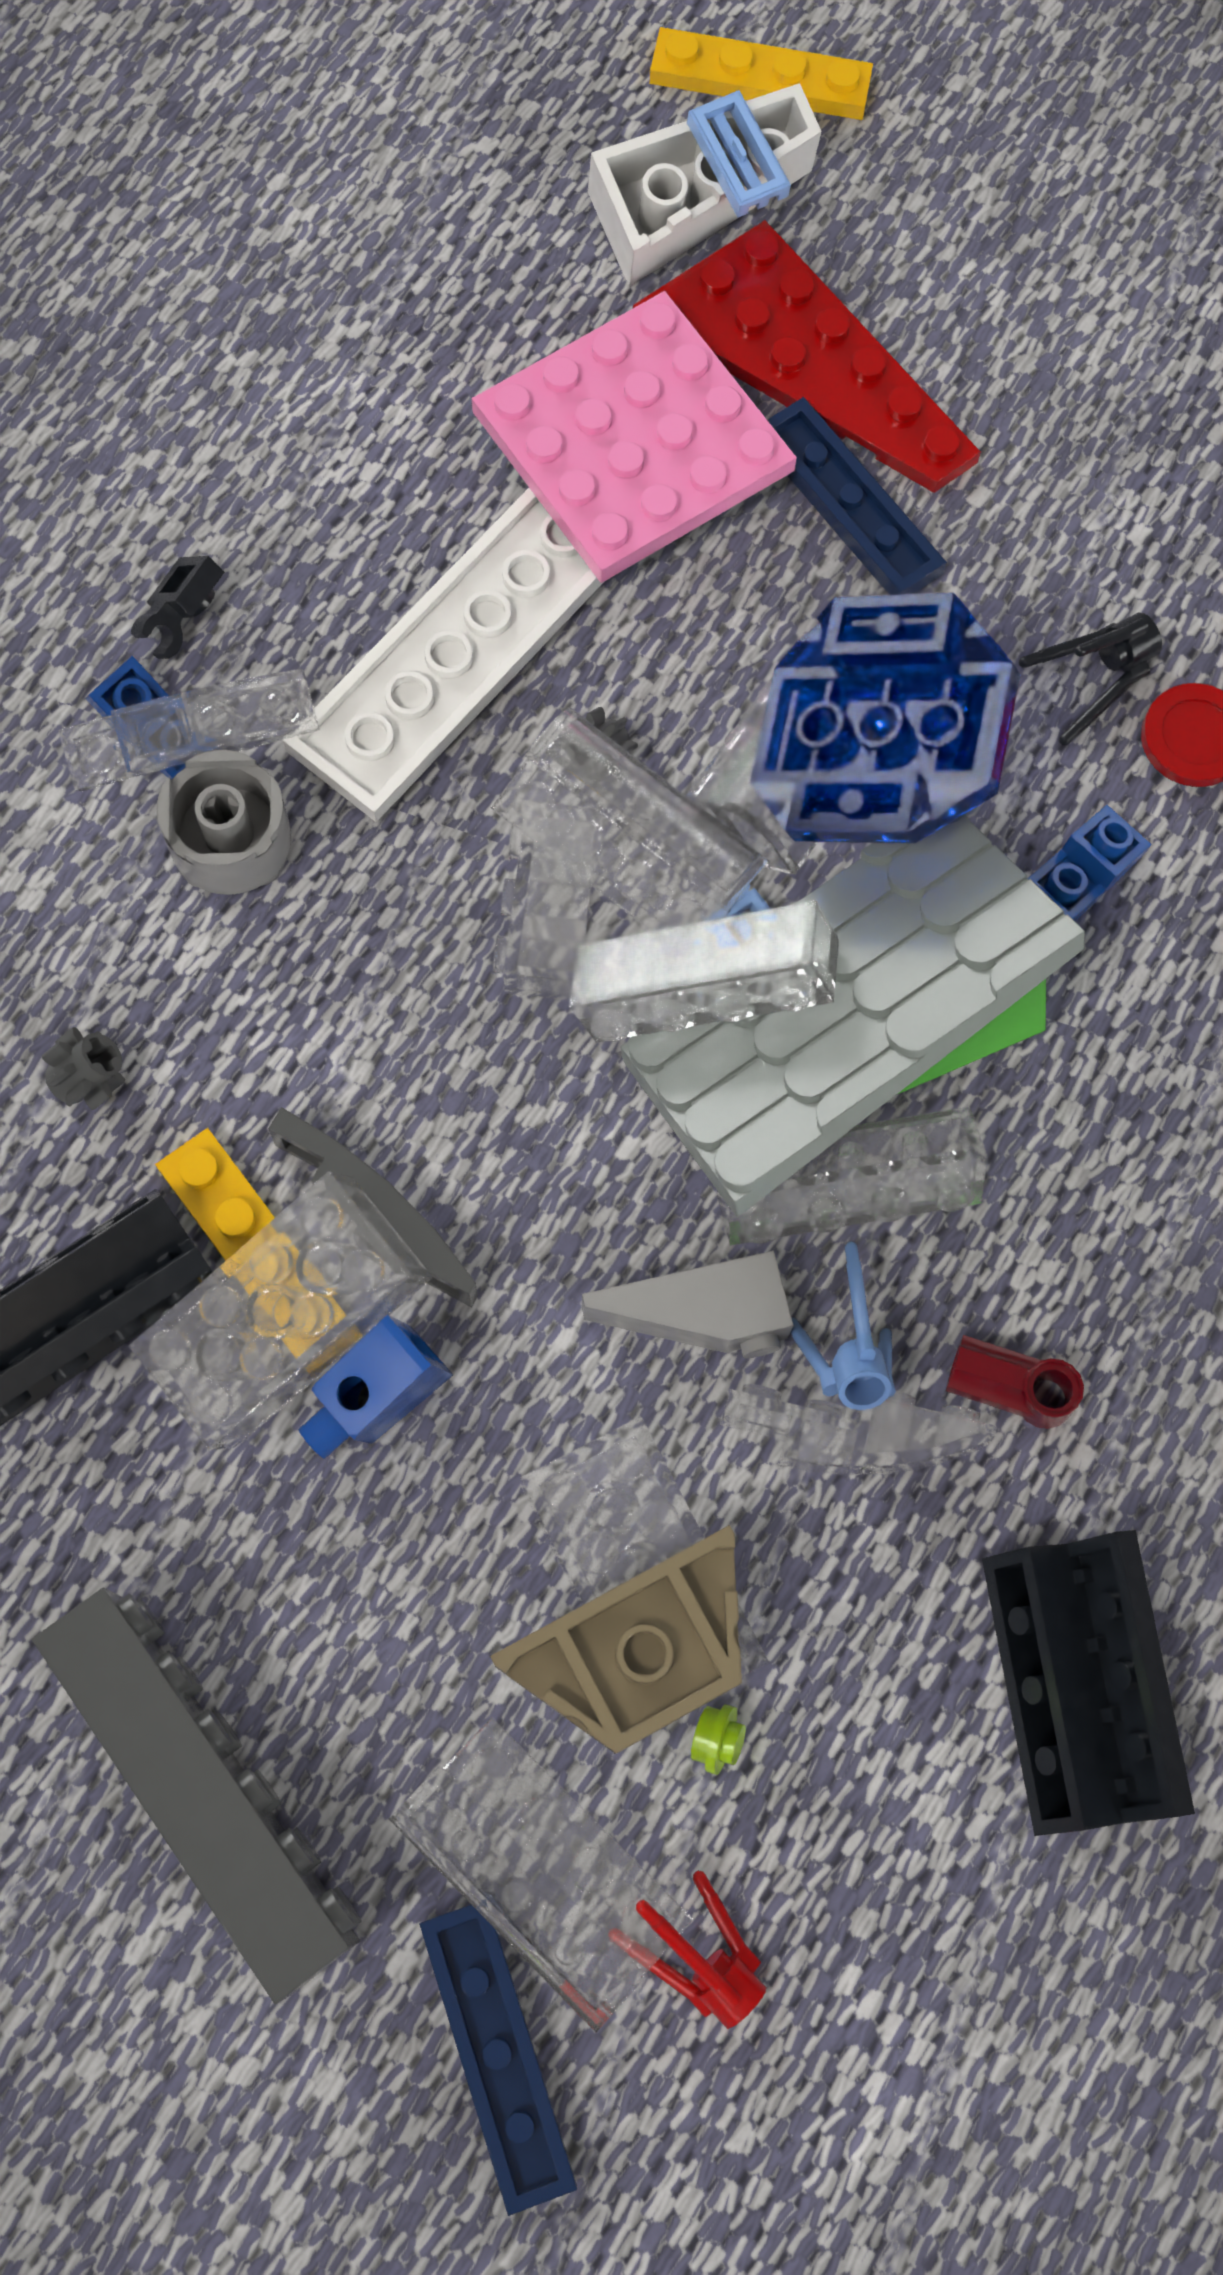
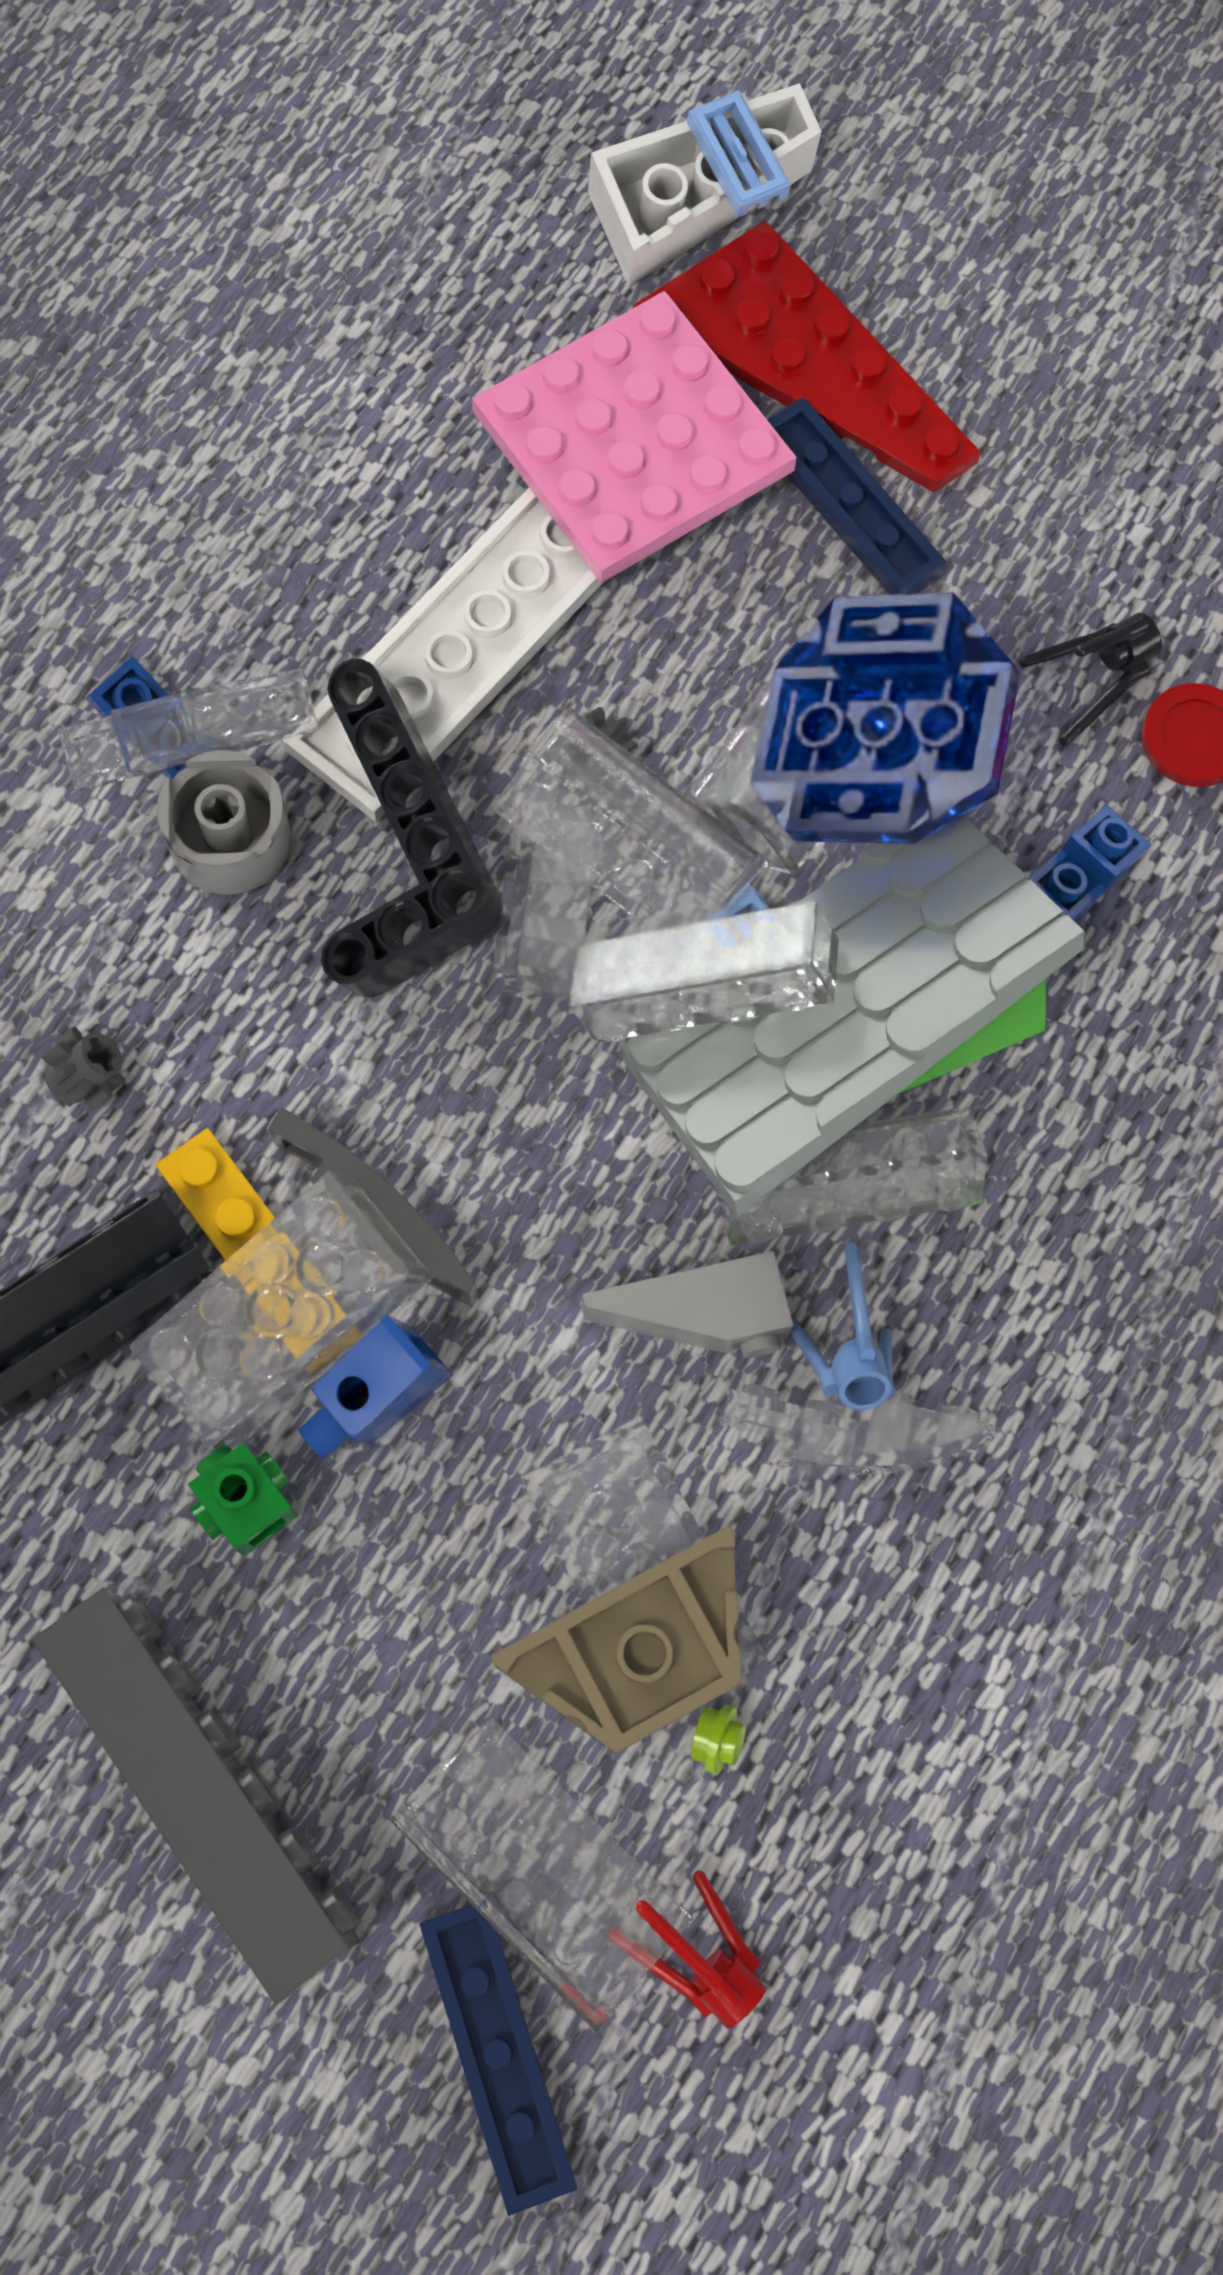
black plate [131,556,225,659] -> none
yellow plate [649,27,873,120] -> none
dark red piece [945,1335,1084,1429] -> none
black brick [982,1530,1195,1836] -> none
none -> green brick [188,1442,298,1557]
none -> black beam [321,658,503,998]

